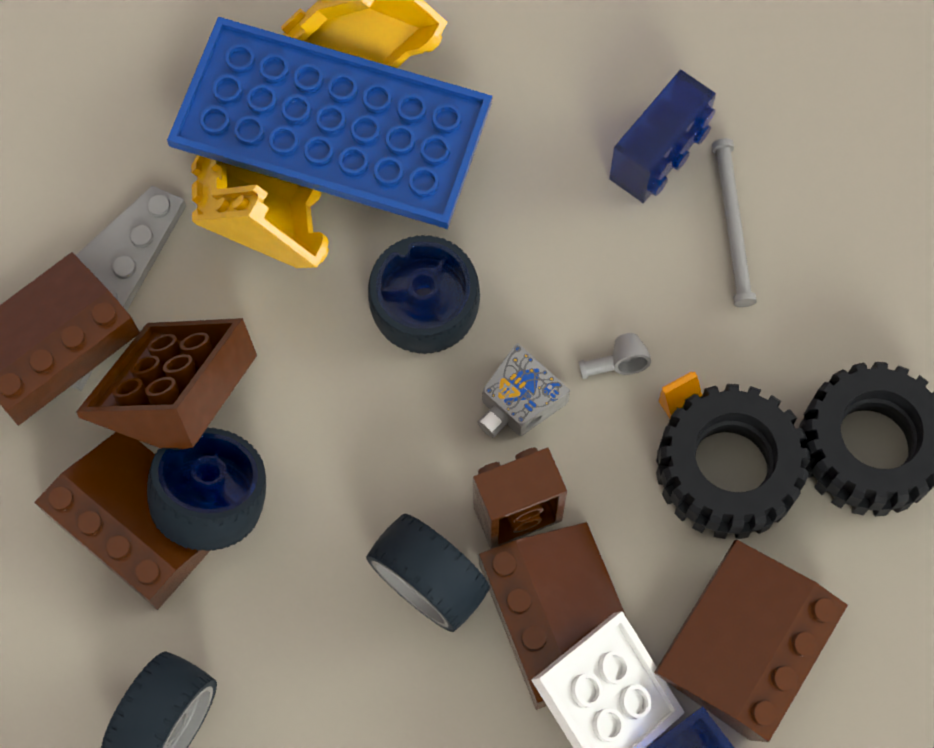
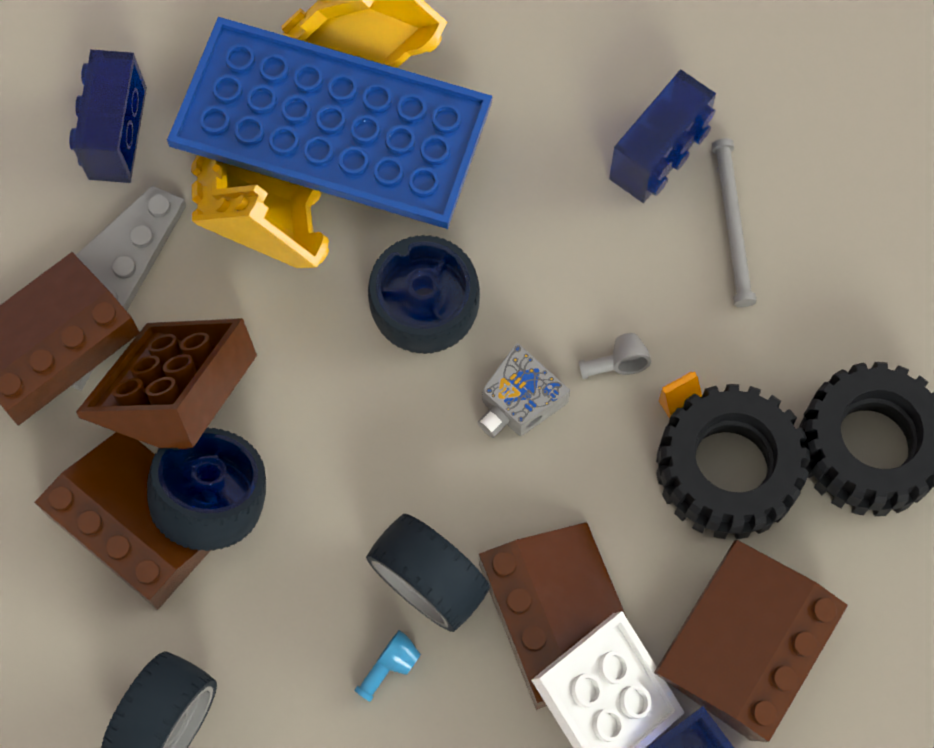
reddish brown brick [473,447,567,549] -> none
none -> clear blue brick [69,49,147,183]
none -> dark azure bar [354,630,421,702]

